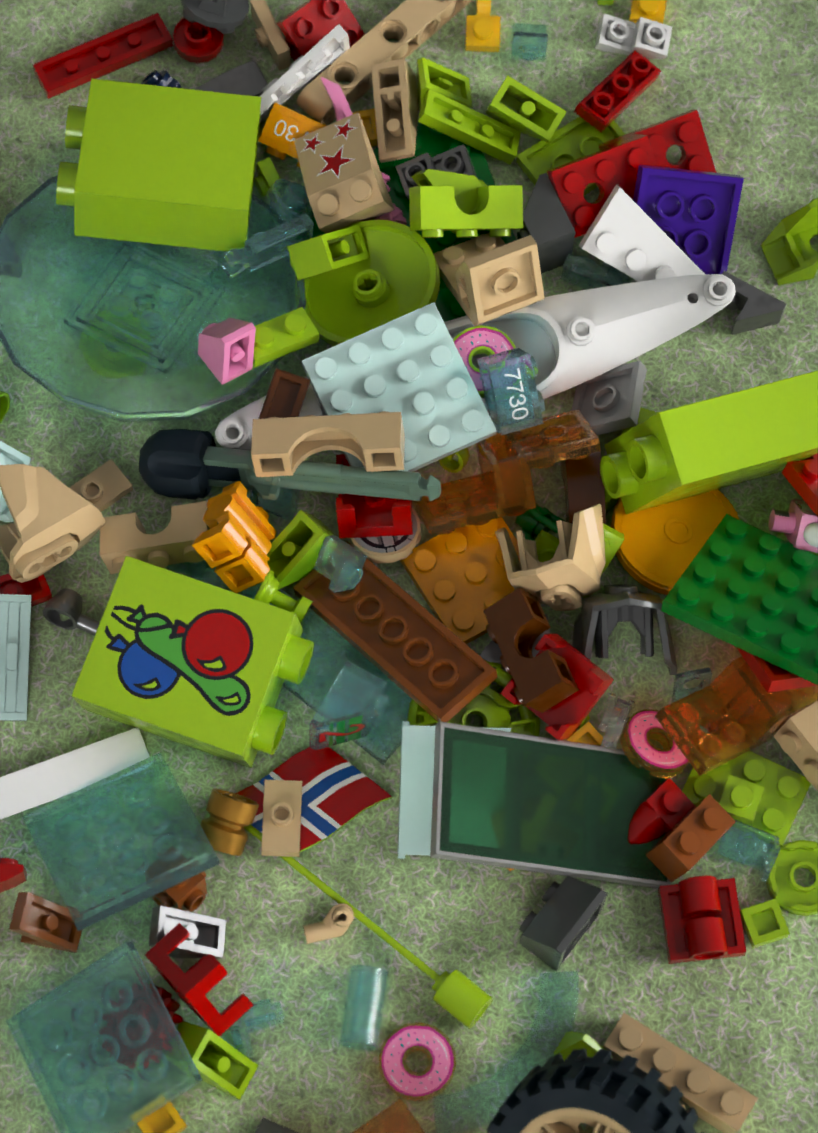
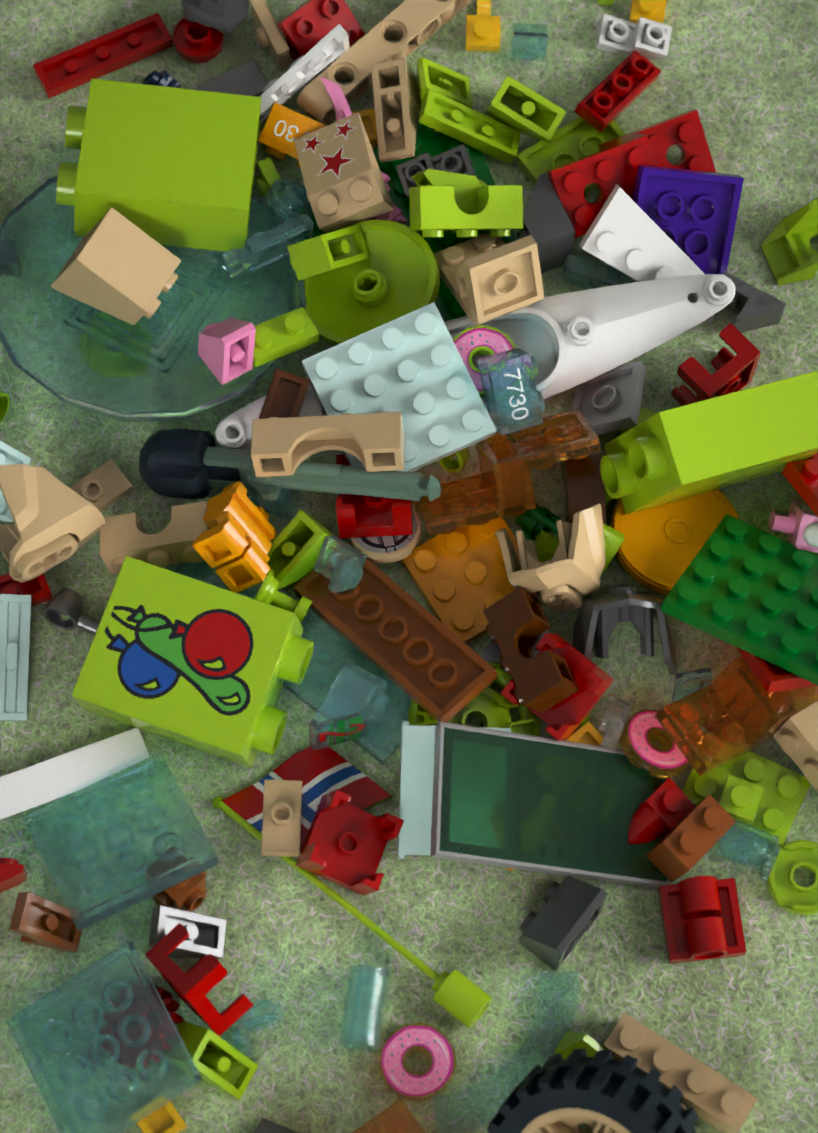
pearl gold wheel [195,788,259,856] -> none
tan arm [303,903,354,944] -> none
lime plate [740,898,790,949] -> none
none -> tan slope [51,207,182,325]
none -> red panel [296,789,404,895]
none -> red panel [671,323,761,406]

